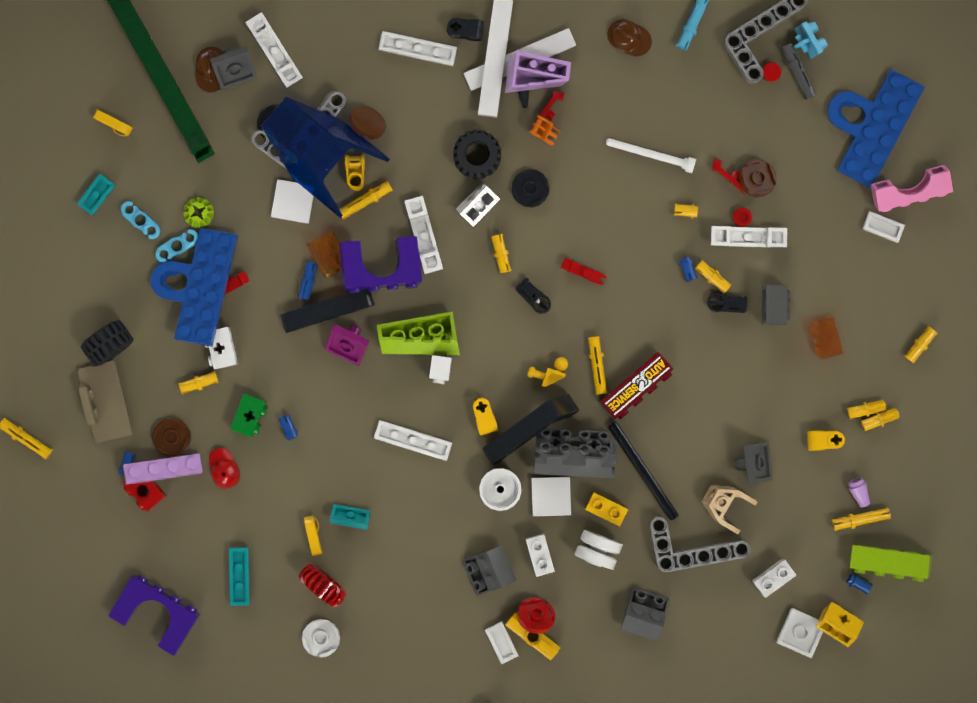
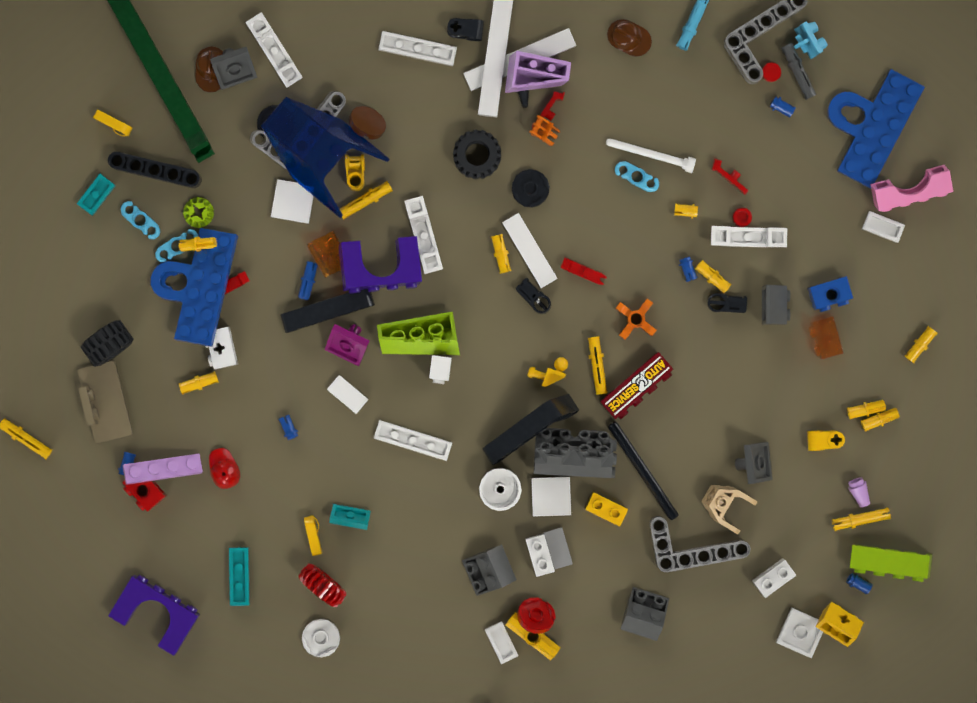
reddish brown tile [152,418,191,456] -> none
green brick [230,393,268,438] -> none
white brick [456,182,500,227] -> none
yellow piece [473,397,499,436] -> none
white wheel [574,530,623,570] -> none
reddish brown tile [739,159,777,198] -> none
none -> black beam [108,152,202,188]
none -> yellow axle [179,237,217,252]
none -> white tile [327,375,369,414]
none -> white tile [502,213,557,288]
none -> light grey tile [544,527,573,570]
none -> medium azure piece [615,161,659,192]
none -> orange pin [615,298,657,340]
none -> blue pin [770,96,796,118]
none -> blue brick [807,276,853,312]

